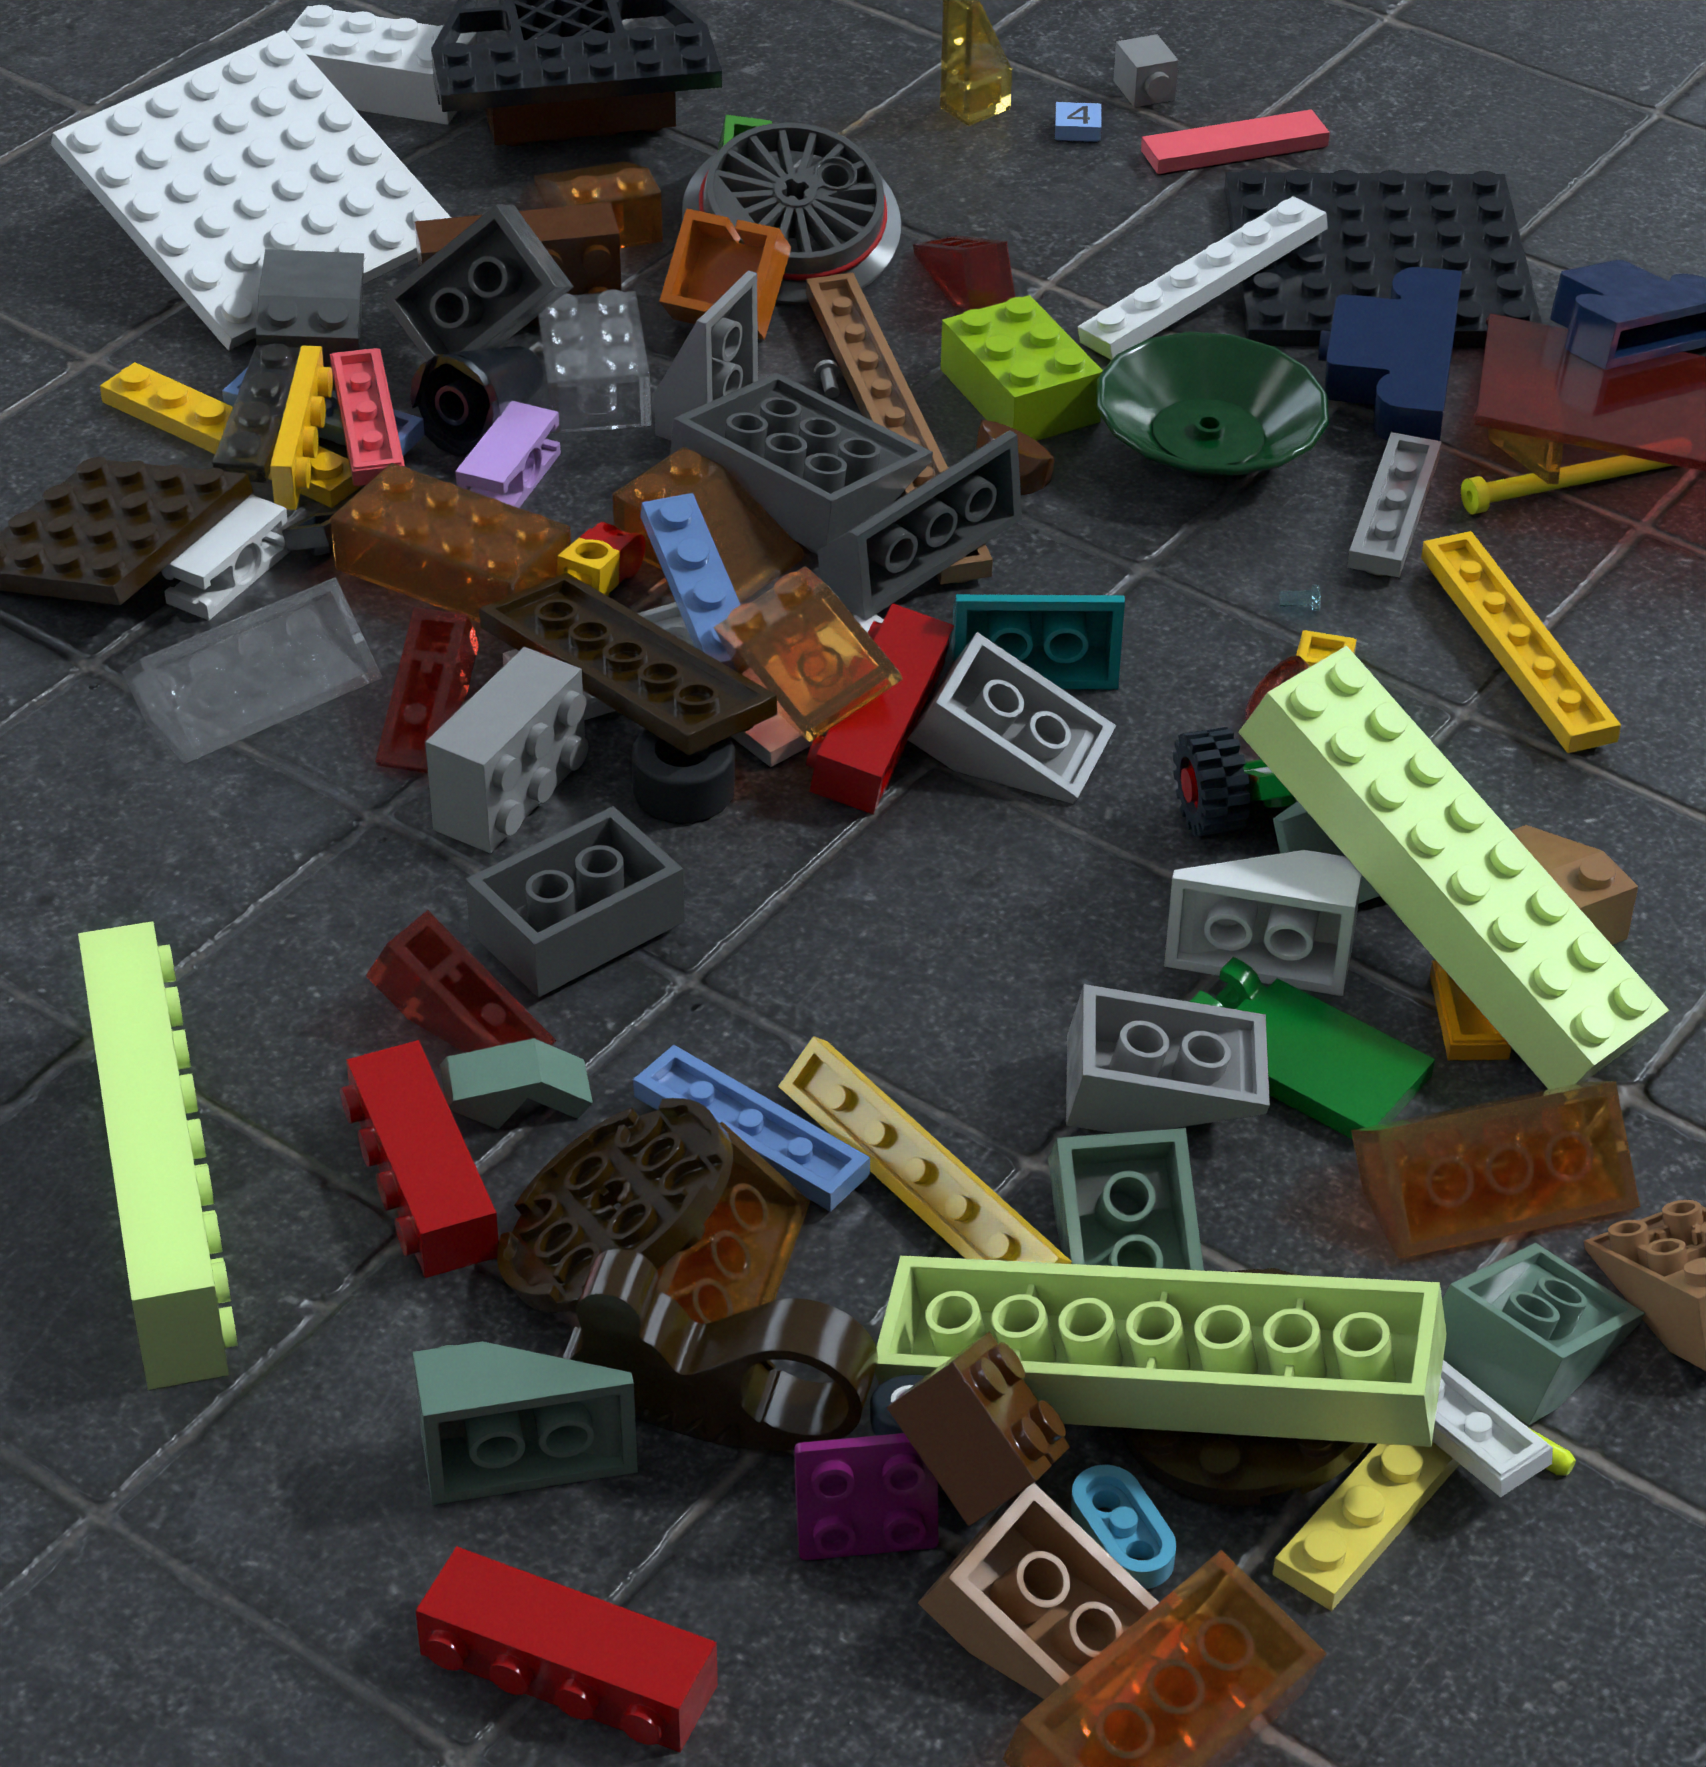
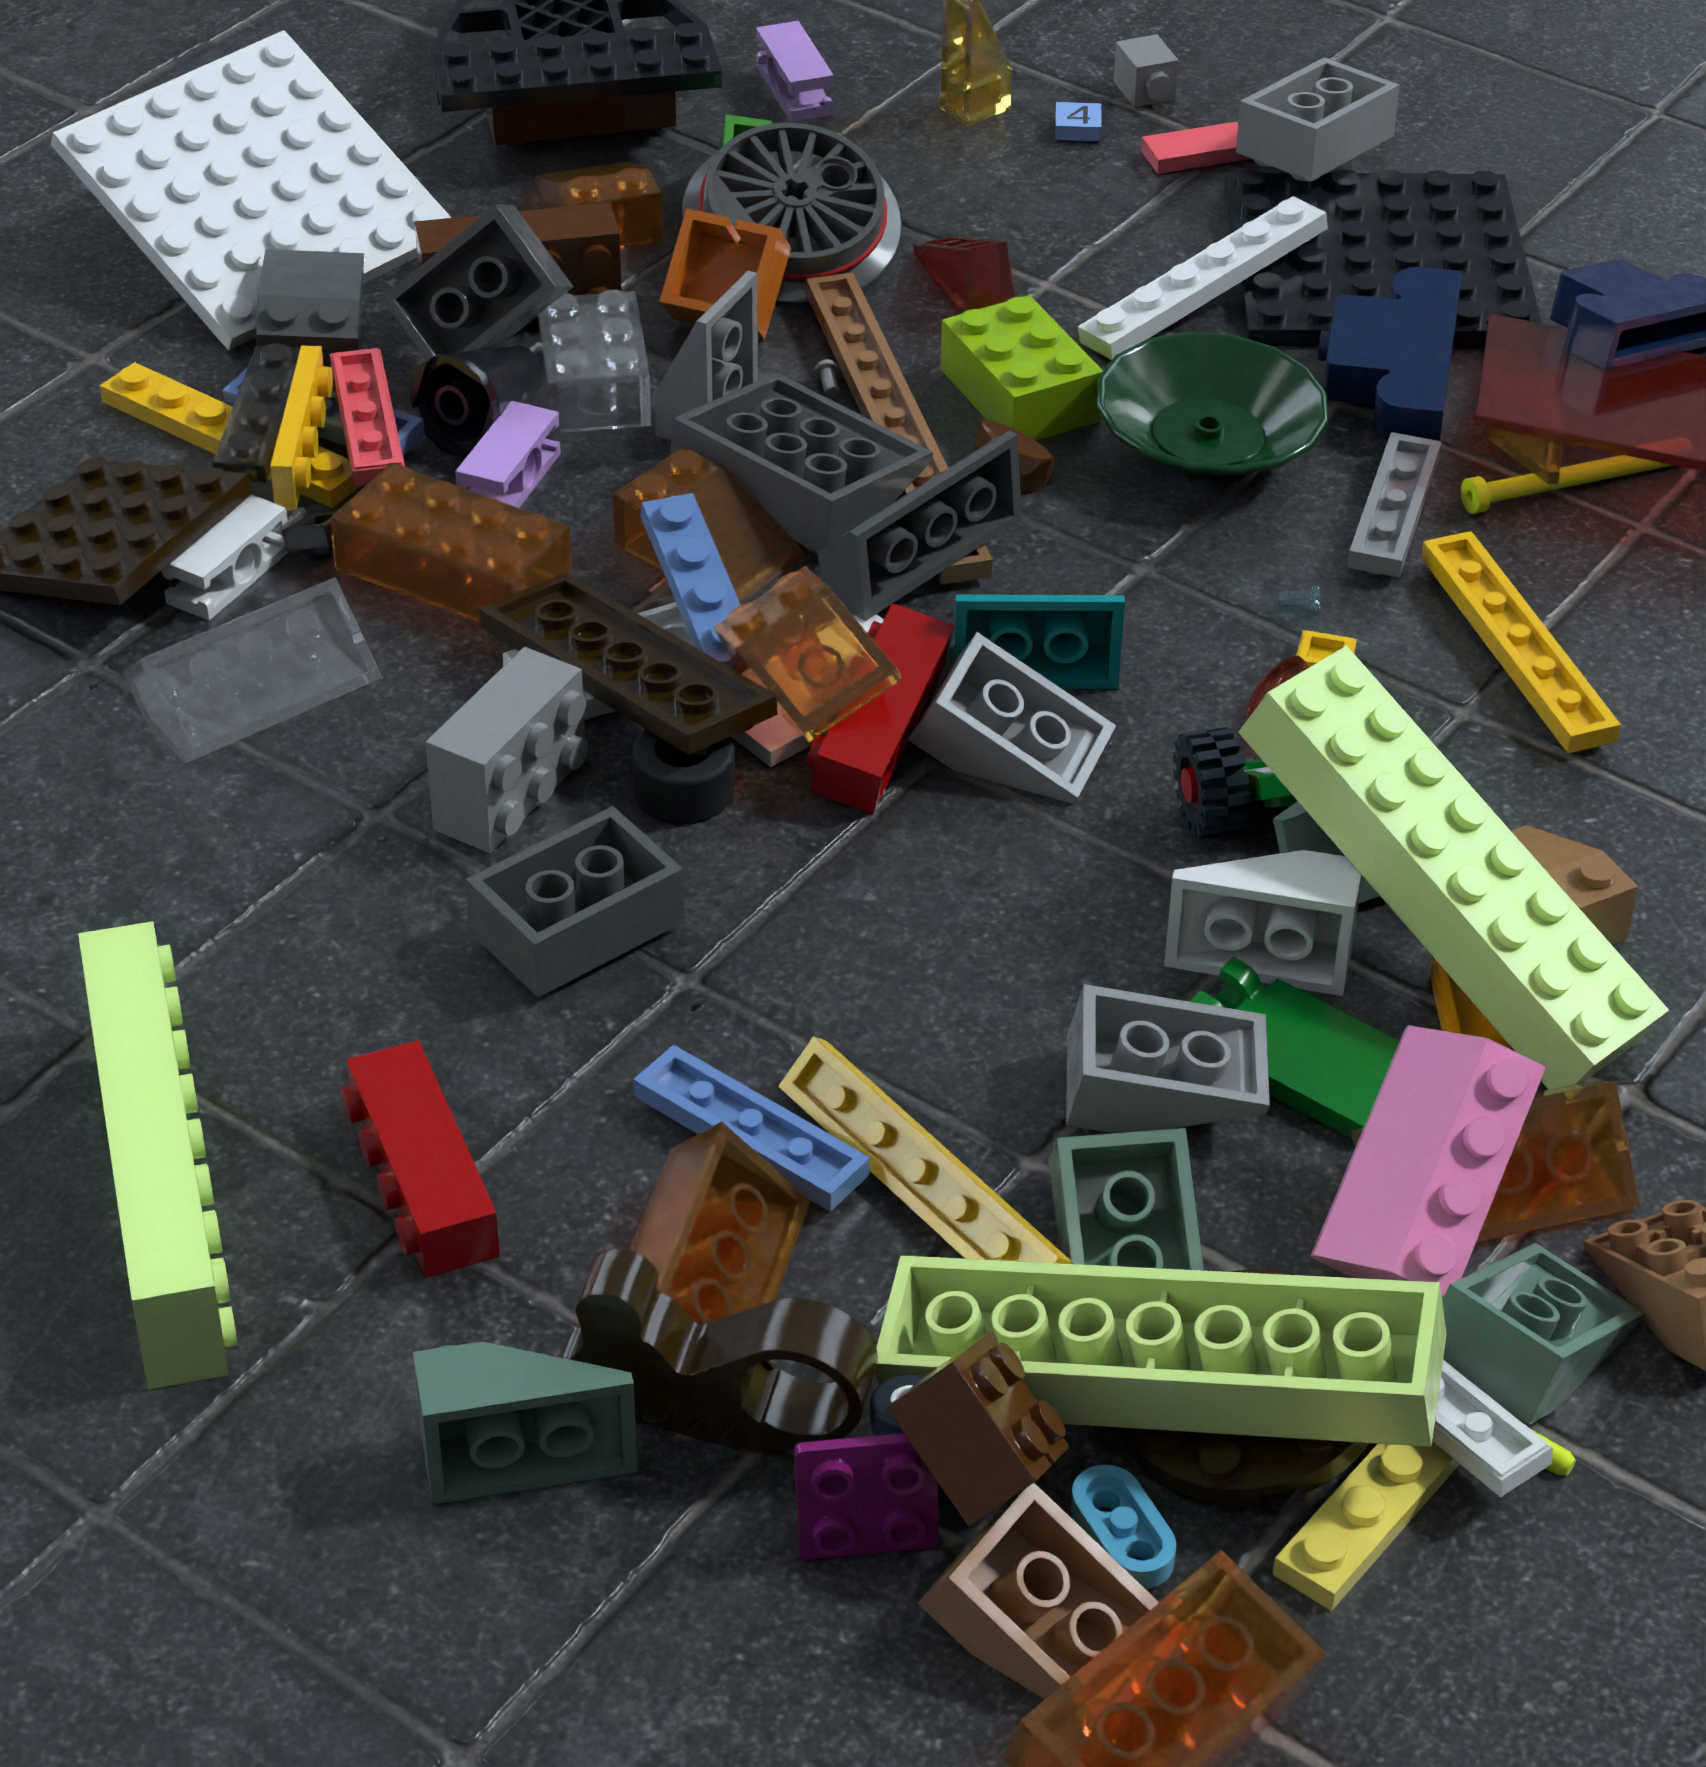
white brick [287,5,477,125] -> none
clear red slope [366,910,557,1053] -> none
clear red slope [375,607,480,773] -> none
red brick [415,1546,718,1753] -> none
sand green slope [440,1038,593,1129] -> none
dark brown plate [497,1098,733,1313] -> none
leg [557,522,646,597] -> none
none -> lavender piece [756,21,834,122]
none -> light grey brick [1236,57,1400,181]
none -> bright pink slope [1310,1025,1546,1300]

